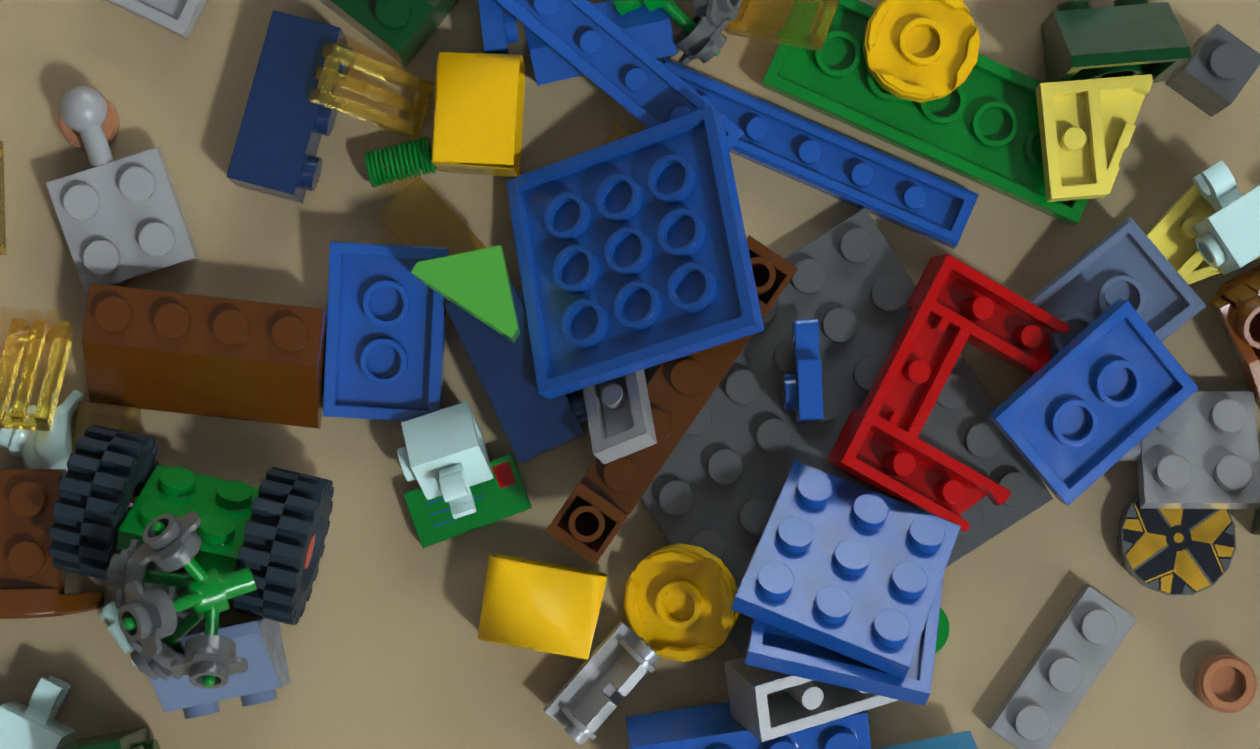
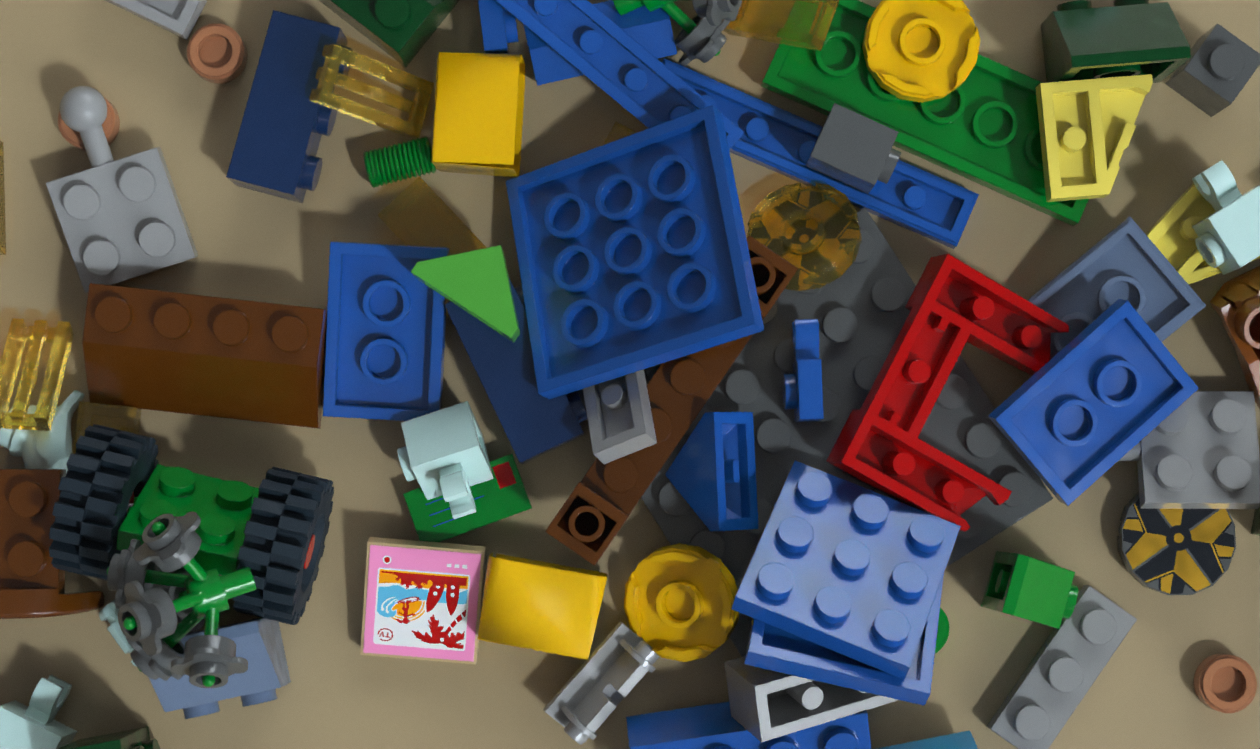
none -> nougat tile [187,23,248,84]
none -> tile [360,537,486,664]
none -> blue slope [665,412,759,531]
none -> clear yellow tile [747,182,862,291]
none -> dark grey brick [805,103,901,194]
none -> green slope [981,551,1078,629]

